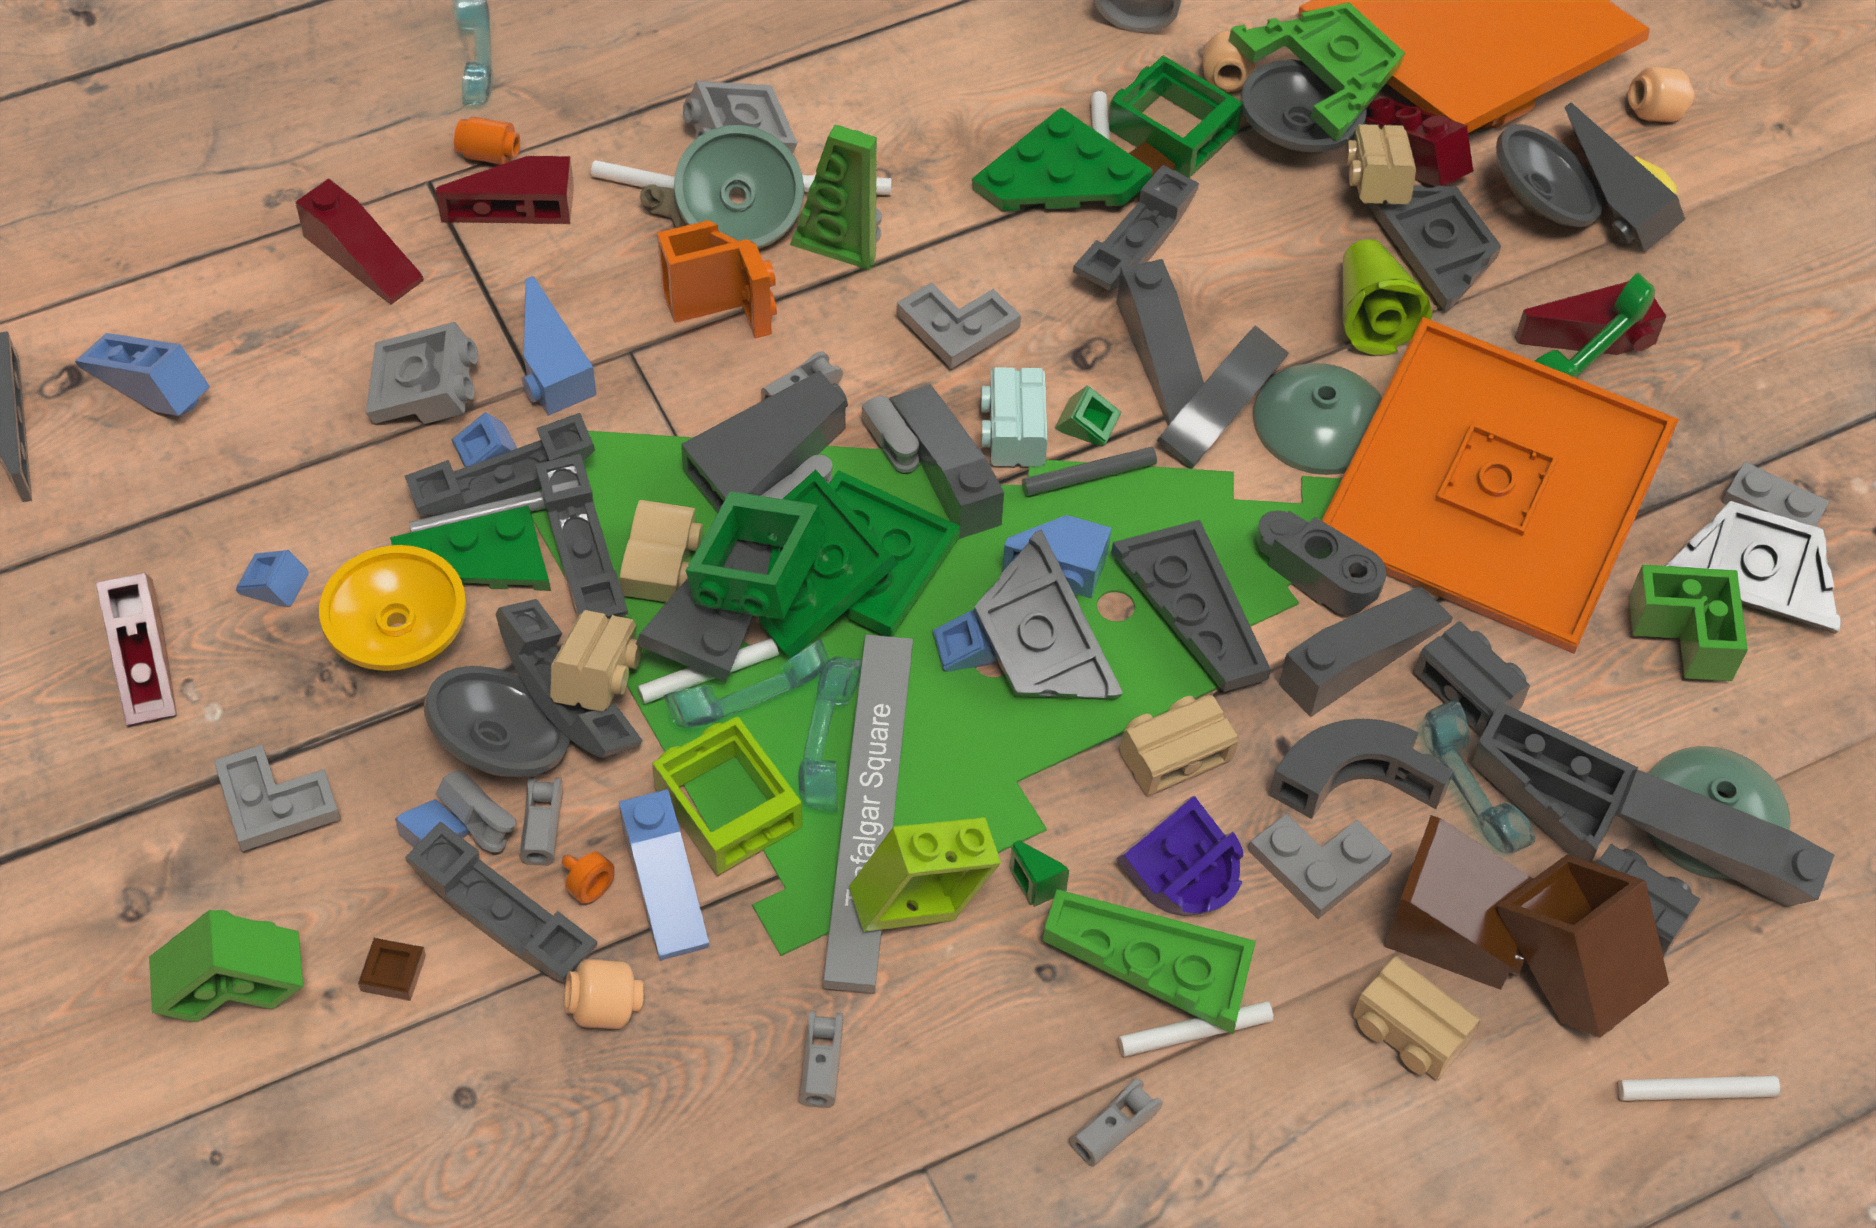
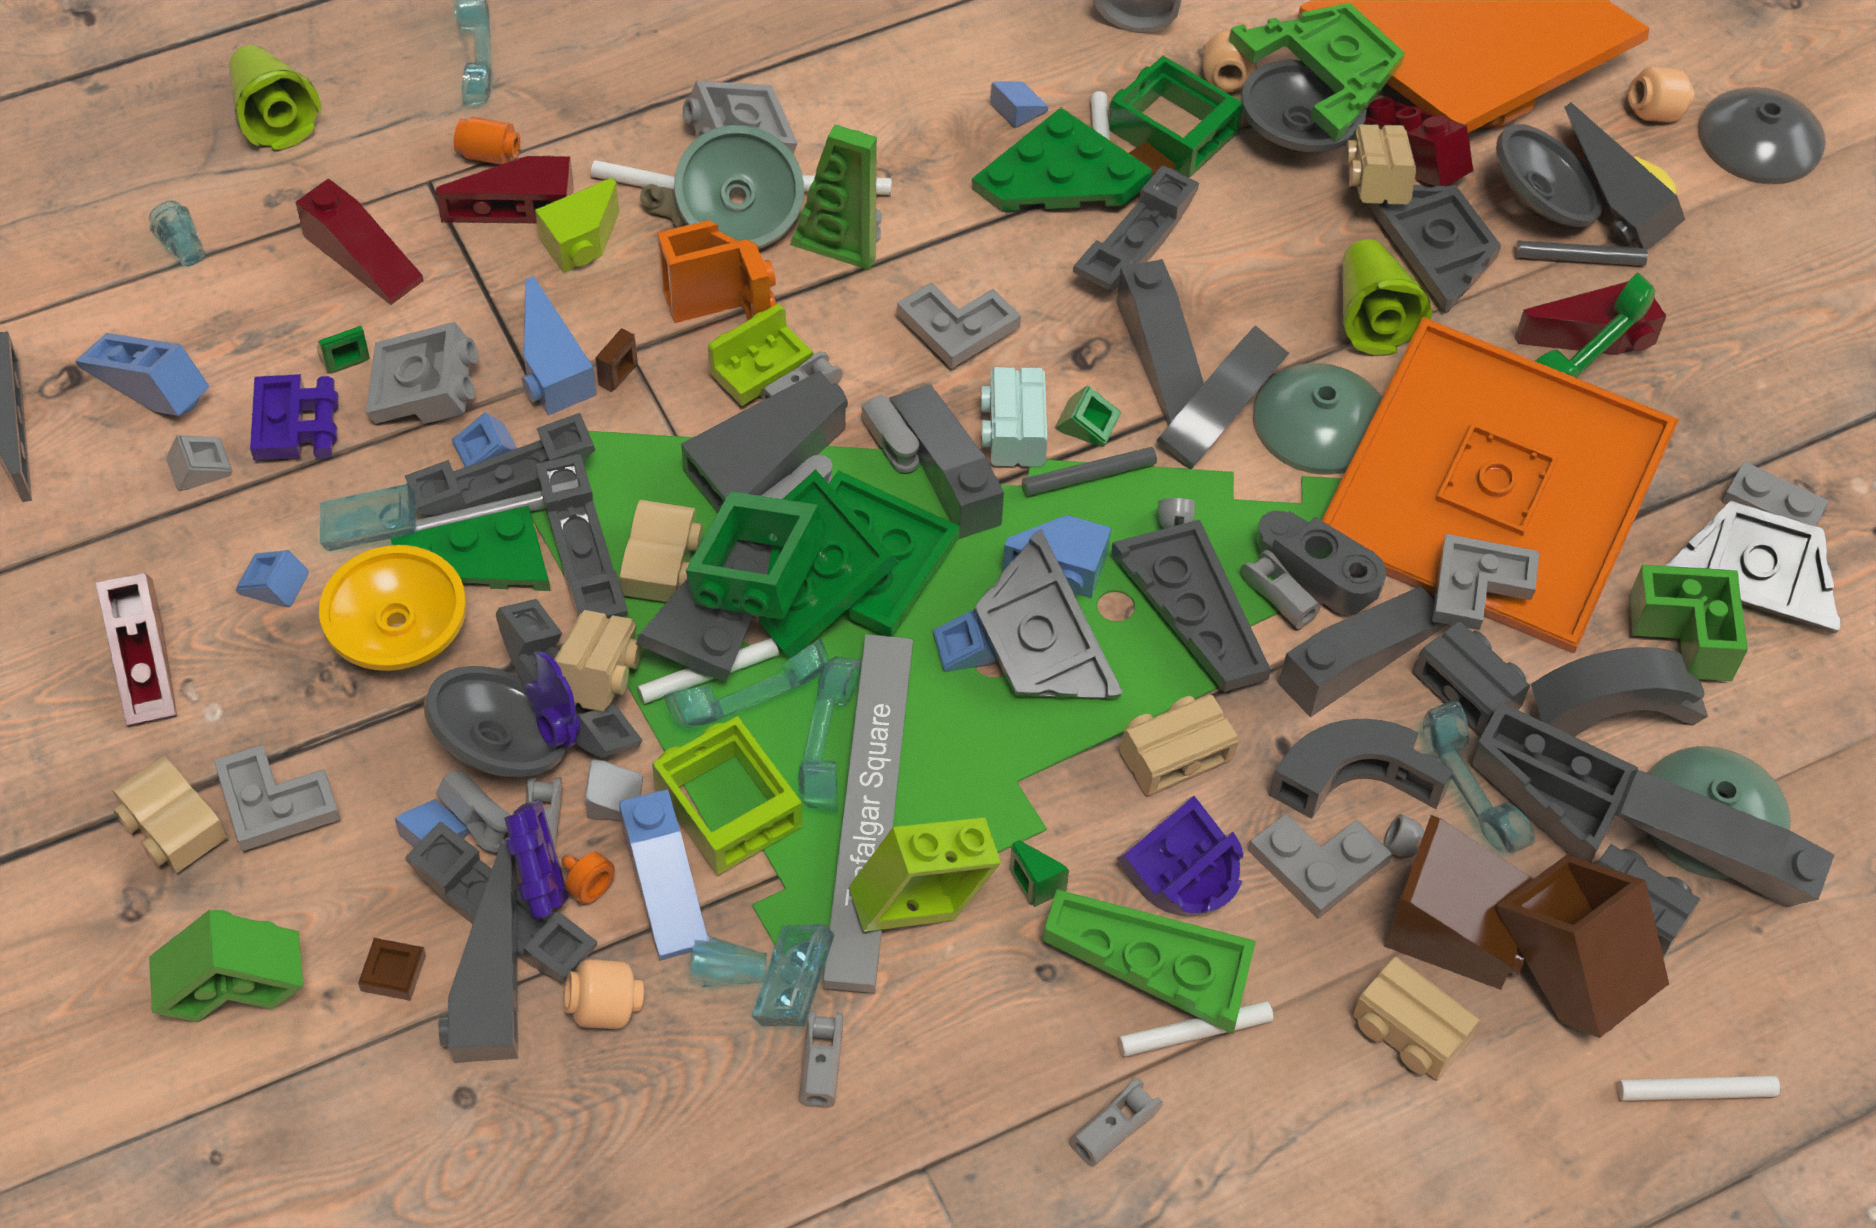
none -> tan brick [113,756,228,873]
none -> clear light blue cone [149,201,205,267]
none -> light grey slope [167,435,233,490]
none -> lime cone [229,45,322,150]
none -> dark purple plate [250,374,339,460]
none -> green slope [317,326,370,374]
none -> clear light blue plate [320,484,416,551]
none -> dark grey slope [439,843,518,1063]
none -> dark purple plate [504,800,569,919]
none -> dark purple plate [525,651,580,748]
none -> lime slope [535,177,619,273]
none -> light grey slope [585,759,643,820]
none -> reddish brown tile [595,328,638,392]
none -> clear light blue cone [689,935,767,987]
none -> lime bracket [708,304,814,406]
none -> clear light blue plate [751,924,835,1026]
none -> medium blue slope [990,81,1048,128]
none -> light grey hinge [1158,498,1195,529]
none -> light grey bar [1241,550,1321,629]
none -> light grey hinge [1384,814,1425,858]
none -> light grey plate [1432,534,1539,630]
none -> dark grey bar [1515,240,1648,266]
none -> dark grey arch [1531,647,1708,736]
none -> dark grey dish [1699,87,1826,184]

